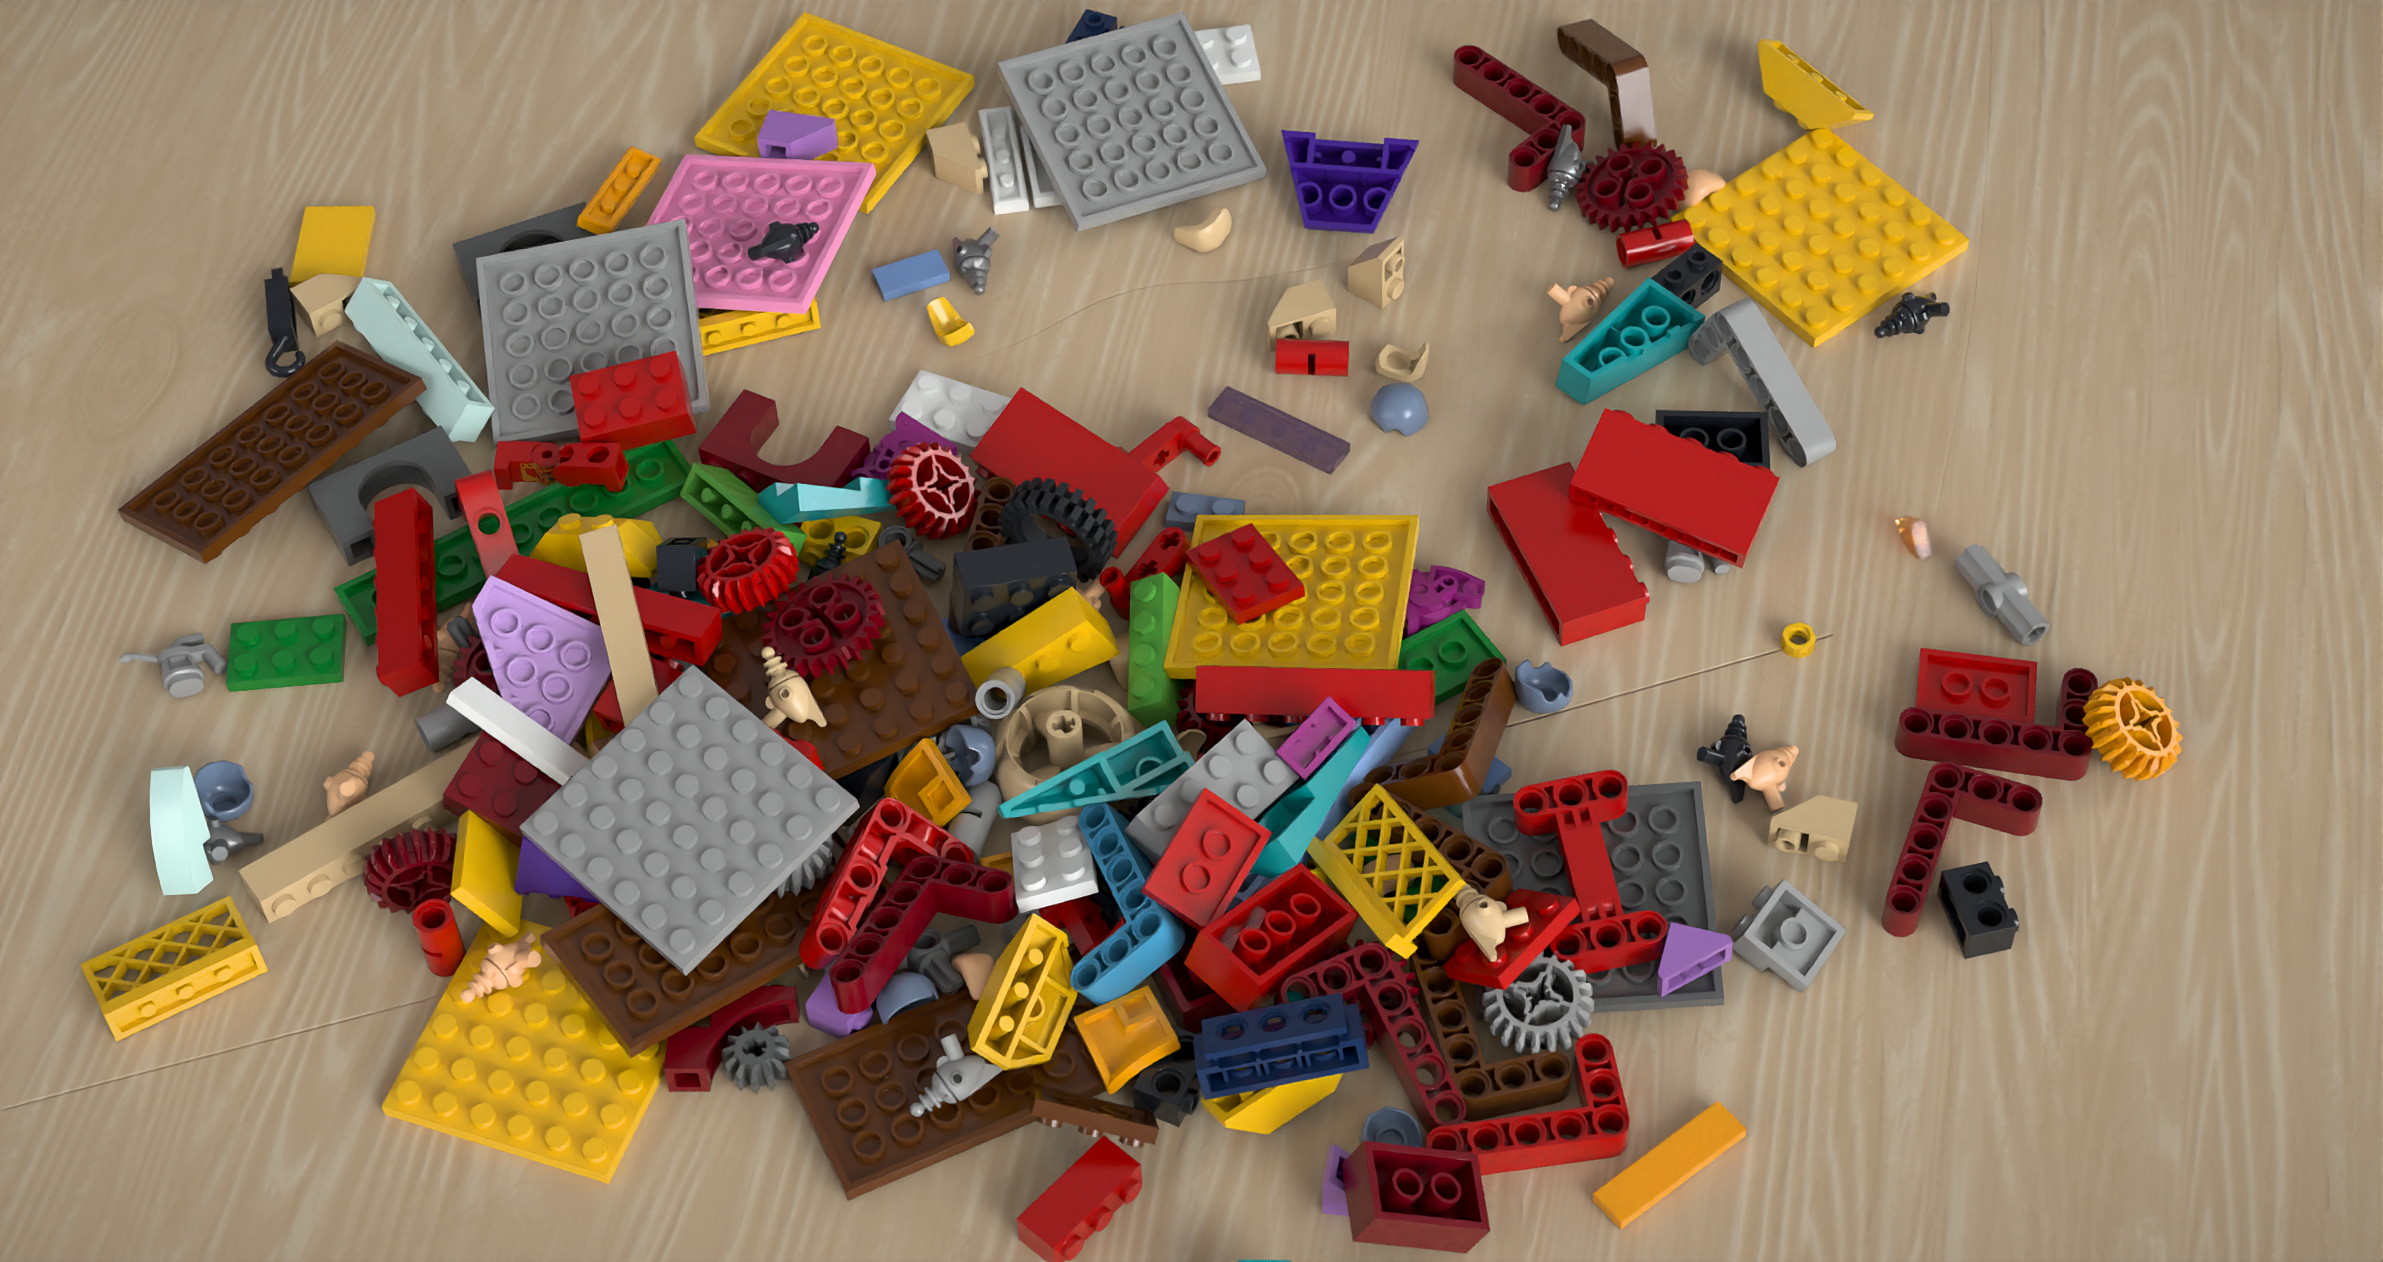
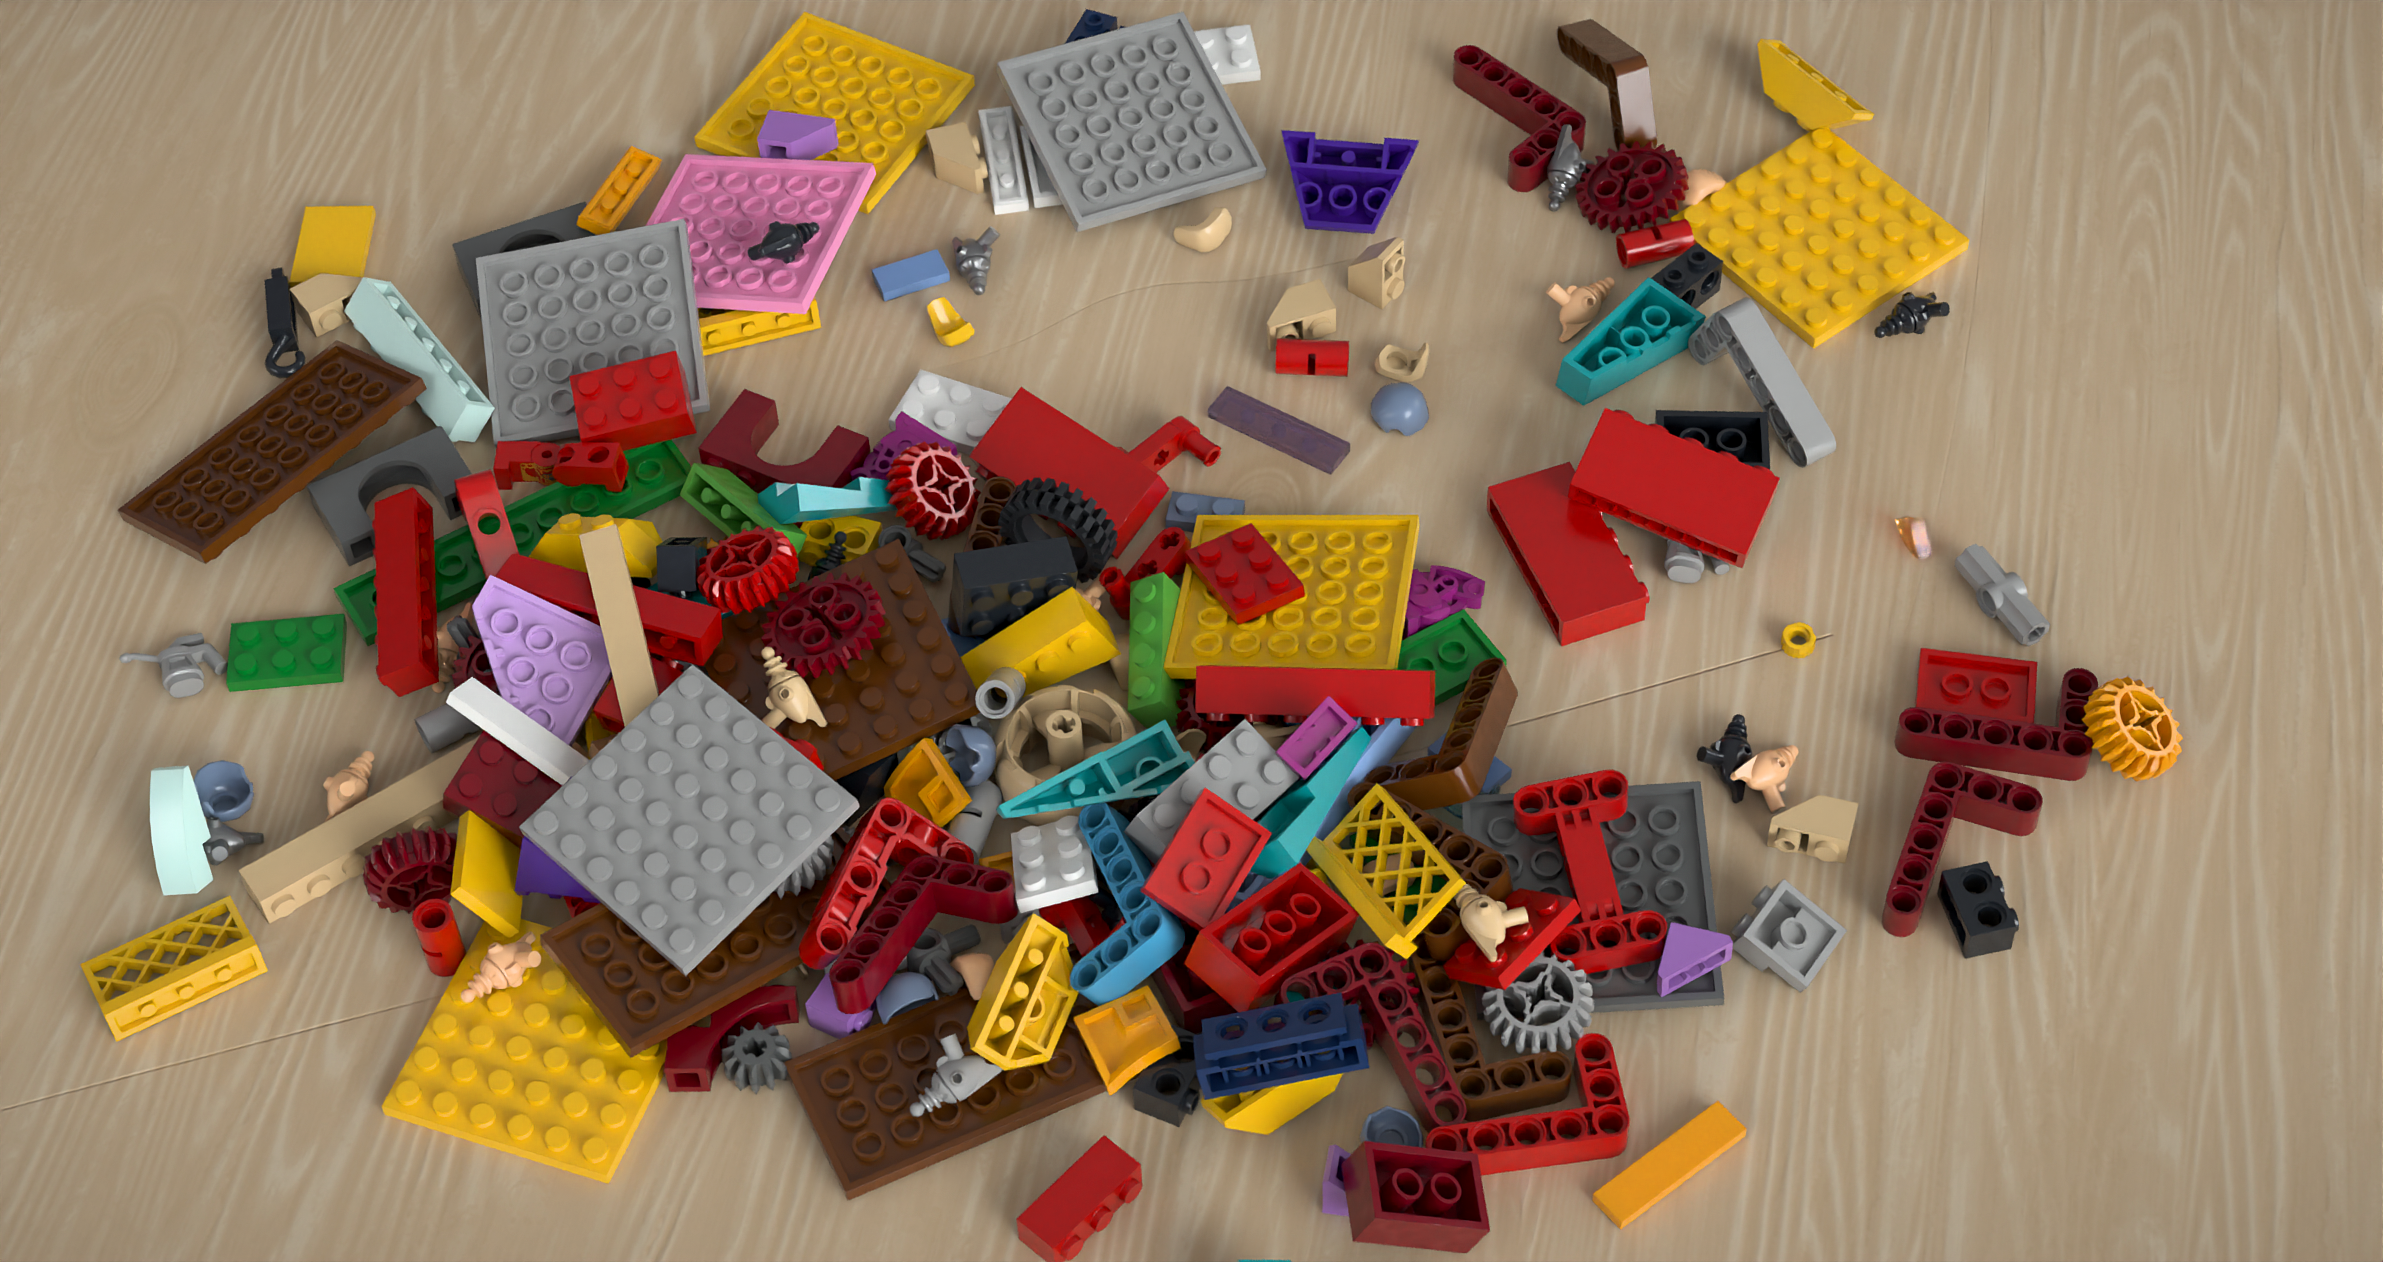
reddish brown plate [1029,1083,1159,1148] -> none
sand blue hair [1514,659,1573,714] -> none

